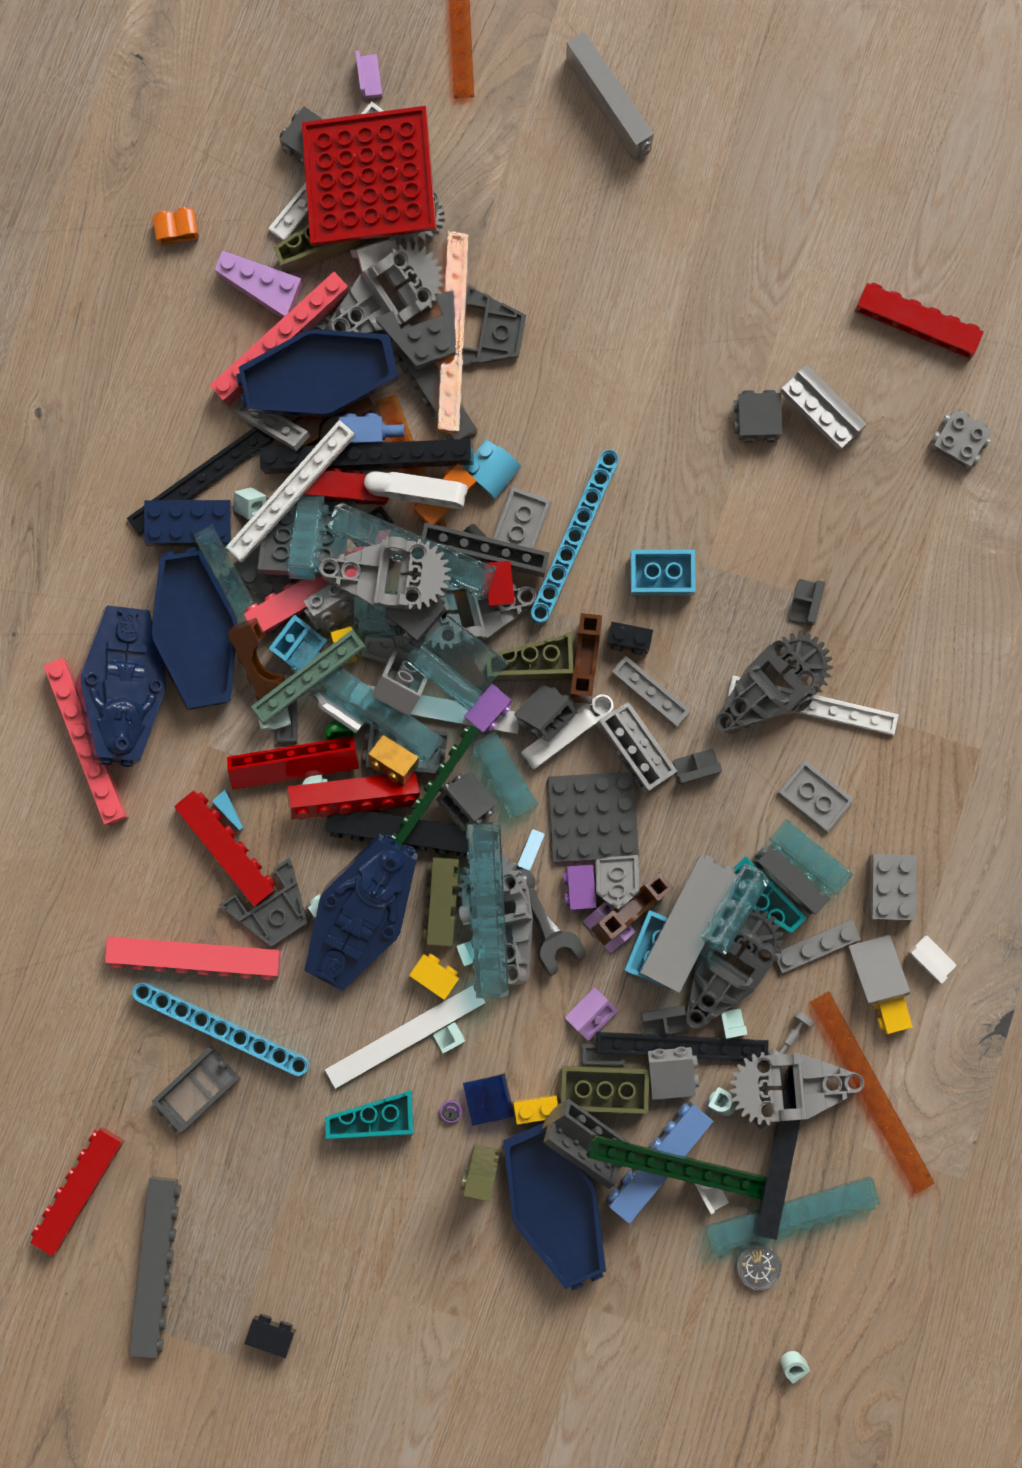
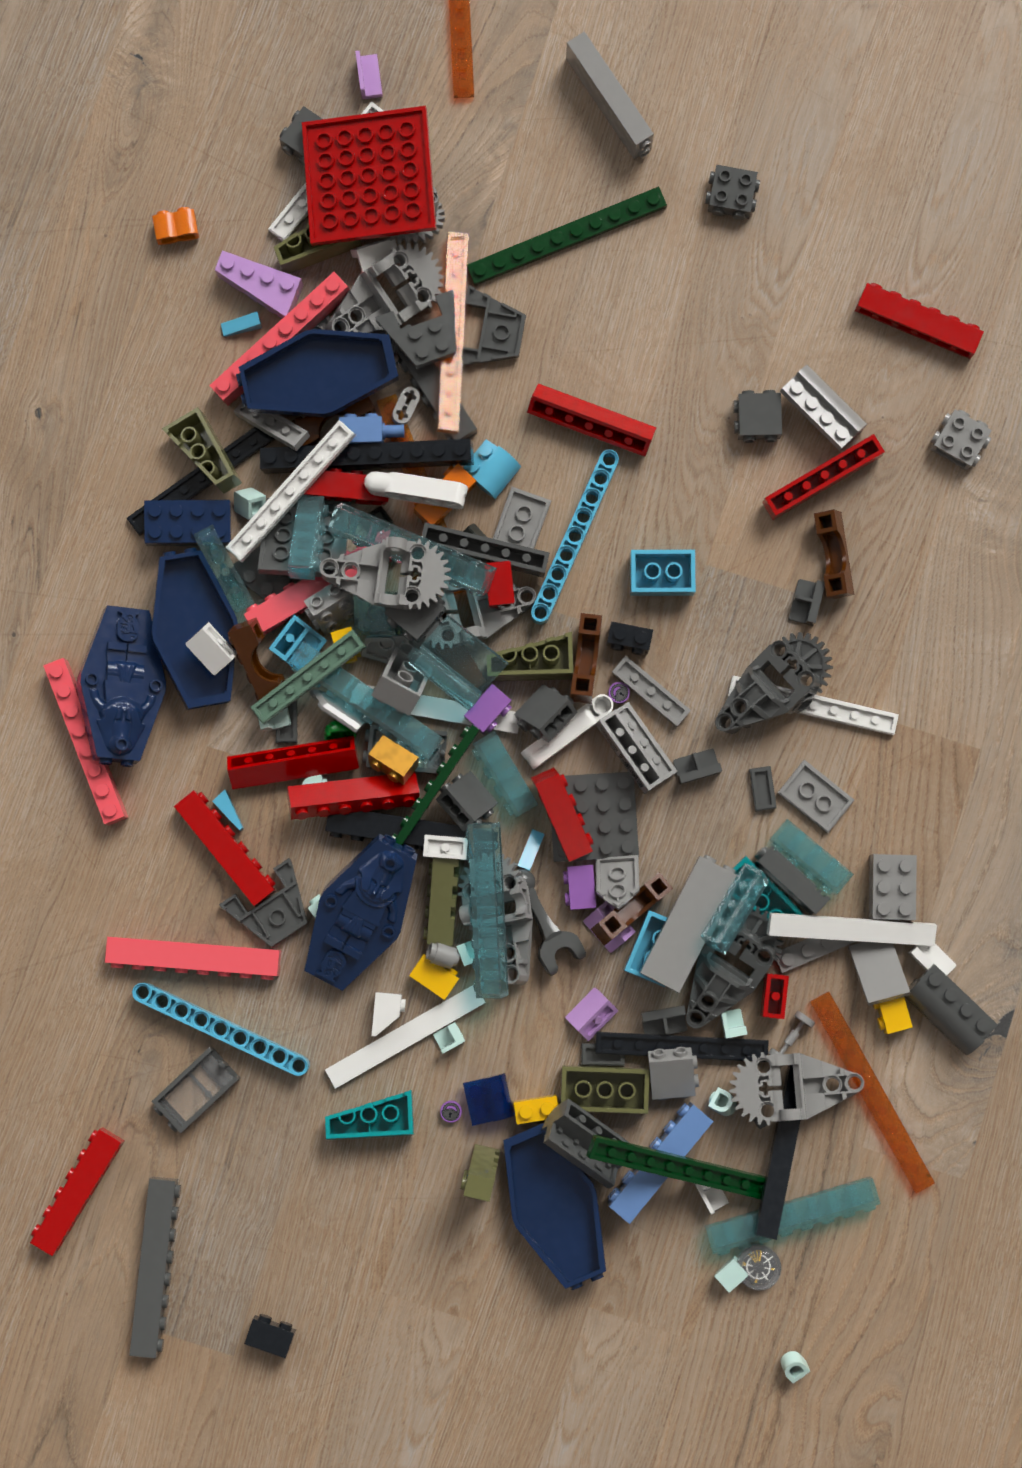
none -> olive wedge [162,407,242,494]
none -> white panel [186,622,237,675]
none -> medium azure piece [221,312,262,337]
none -> white slope [372,992,406,1036]
none -> light grey beam [391,387,420,426]
none -> white panel [423,835,468,861]
none -> light grey brick [426,942,460,969]
none -> dark green plate [467,186,667,286]
none -> red brick [527,383,657,457]
none -> red wedge [531,767,594,862]
none -> tile [608,682,630,704]
none -> dark grey brick [705,165,760,220]
none -> light aqua panel [714,1256,748,1293]
none -> dark grey tile [749,766,777,811]
none -> red brick [760,973,789,1019]
none -> red brick [762,434,885,520]
none -> white tile [767,913,937,946]
none -> reddish brown arch [814,509,854,599]
none -> dark grey brick [904,964,998,1055]

